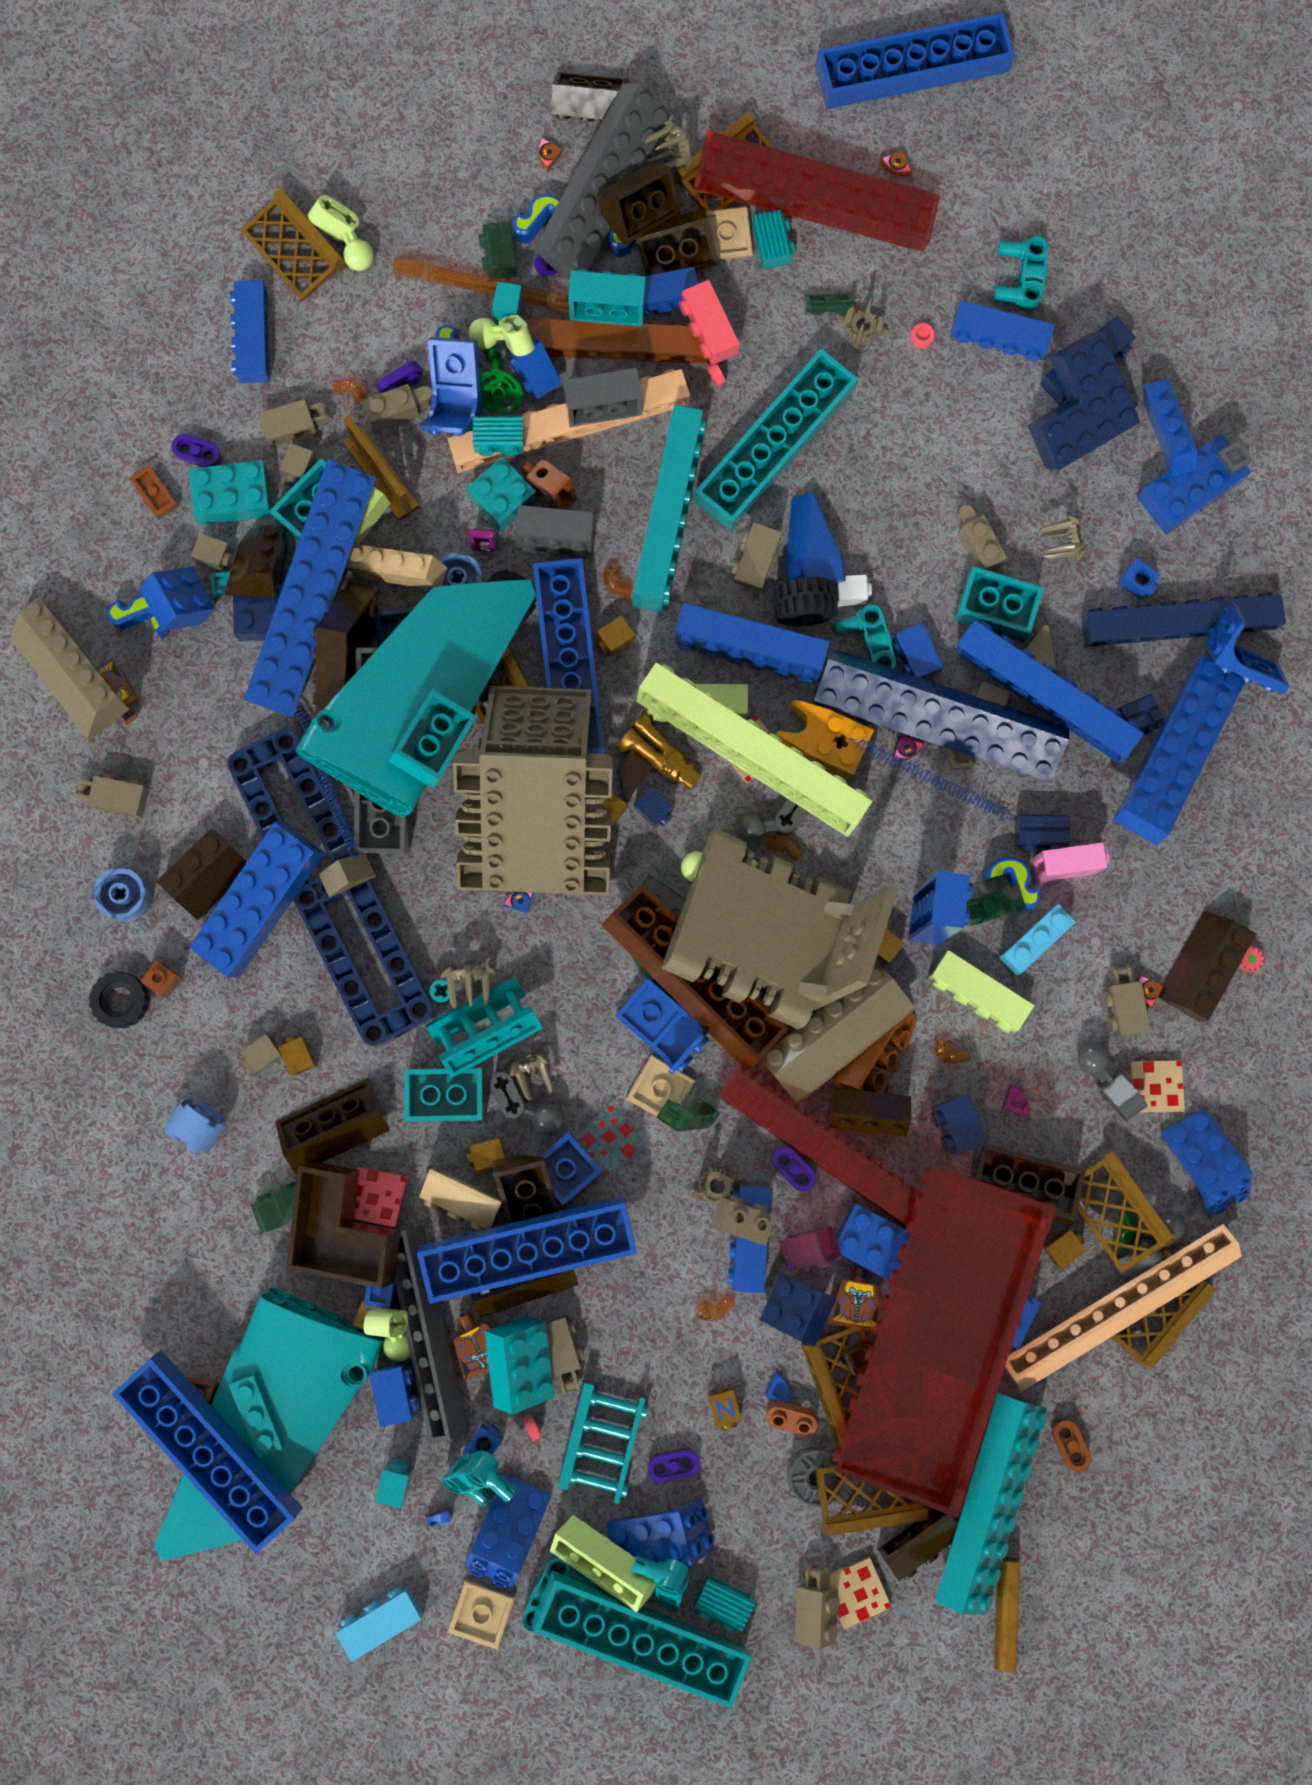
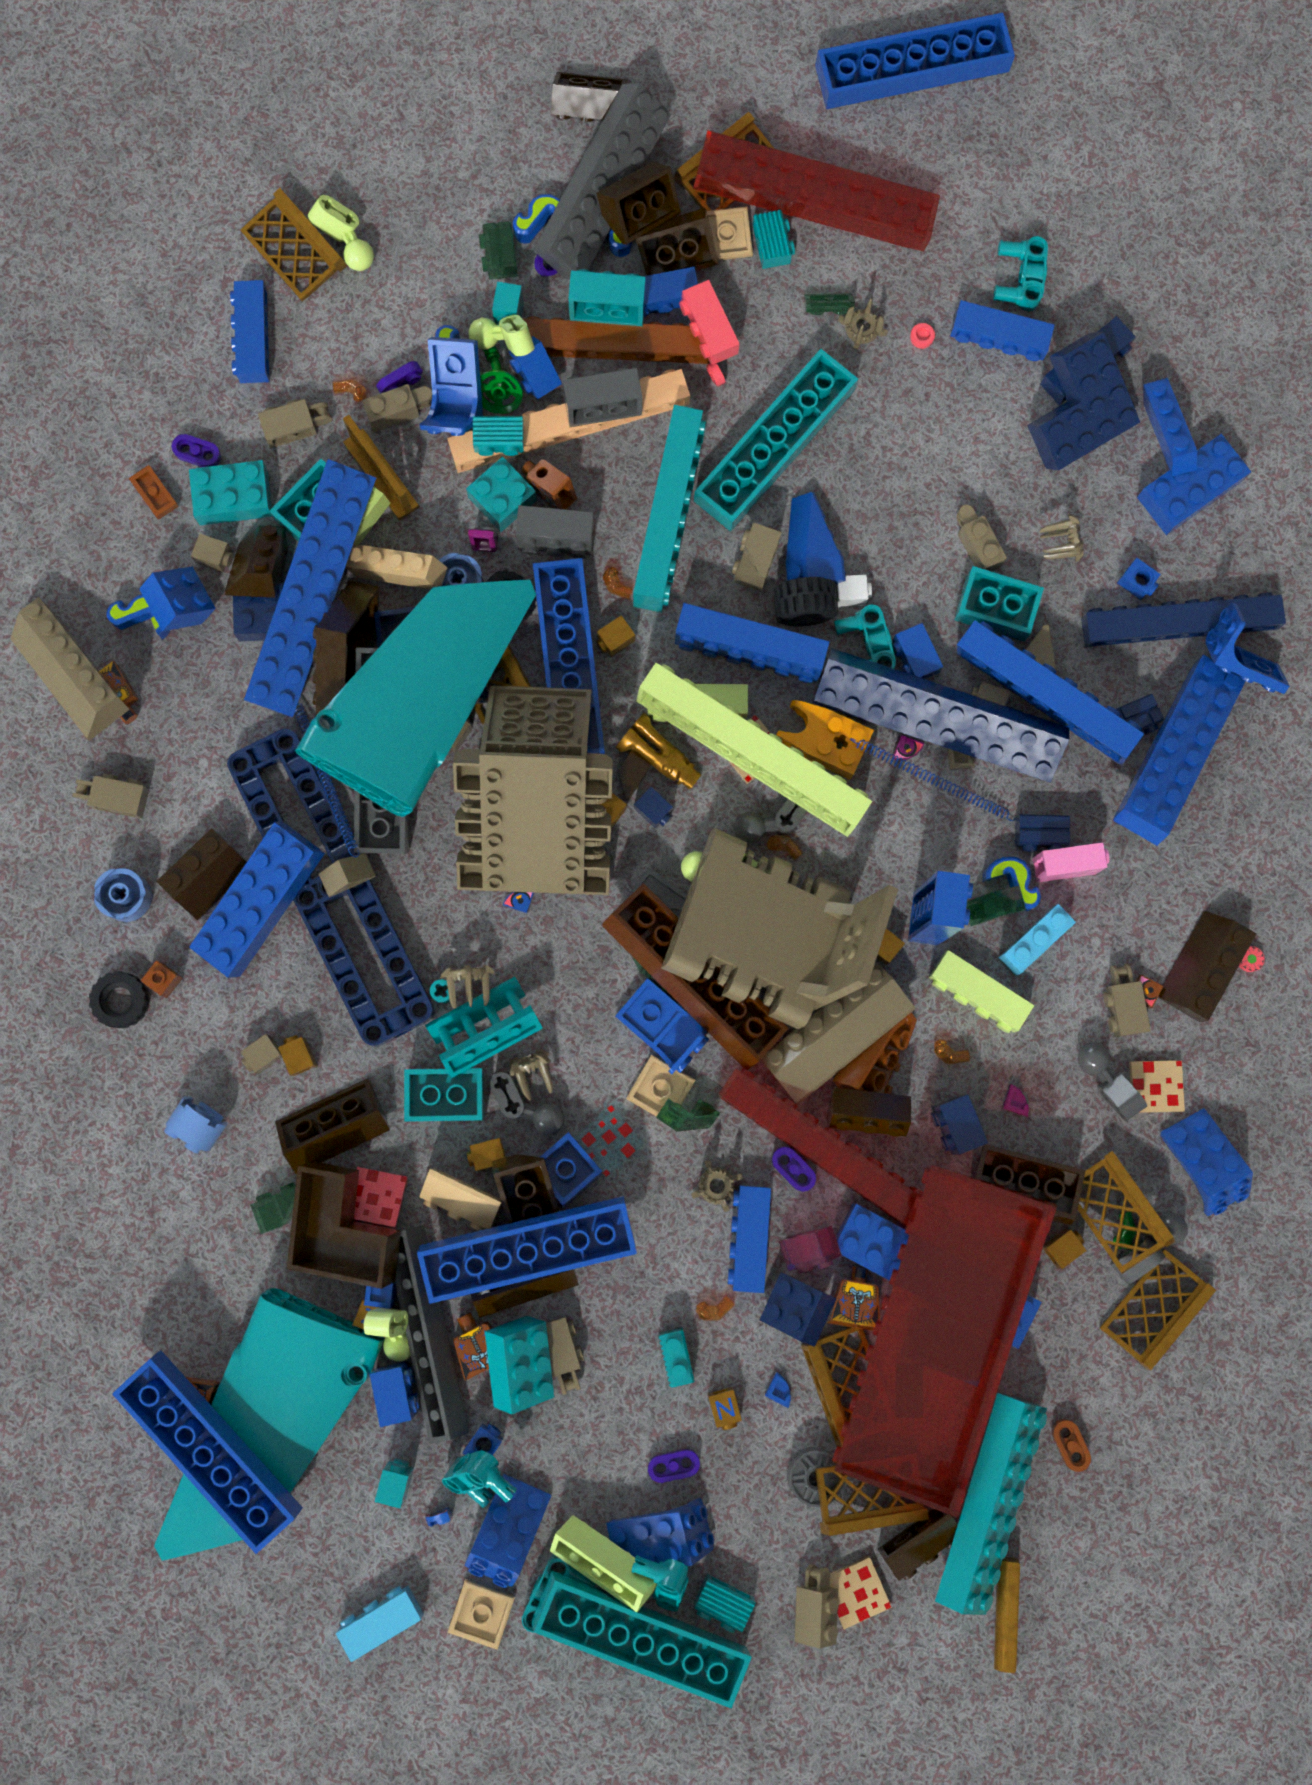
teal tile [209,571,230,599] -> none
teal plate [228,1373,284,1458] -> none
dark tan brick [279,443,316,485] -> none
teal brick [388,689,477,788] -> none
clear orange piece [393,256,569,313] -> none
coral tile [522,1413,541,1442] -> none
dark orange tile [538,137,562,172] -> none
teal fence [557,1380,649,1504] -> none
dark tan piece [645,121,693,170] -> none
dark tan brick [710,1195,776,1246] -> none
dark orange plate [766,1401,818,1436] -> none
dark brown tile [841,1341,896,1376] -> none
dark orange tile [880,150,912,176] -> none
light nougat brick [1002,1224,1241,1392] -> none
flat silver plate [1216,440,1253,476] -> none
none -> teal brick [658,1327,695,1388]

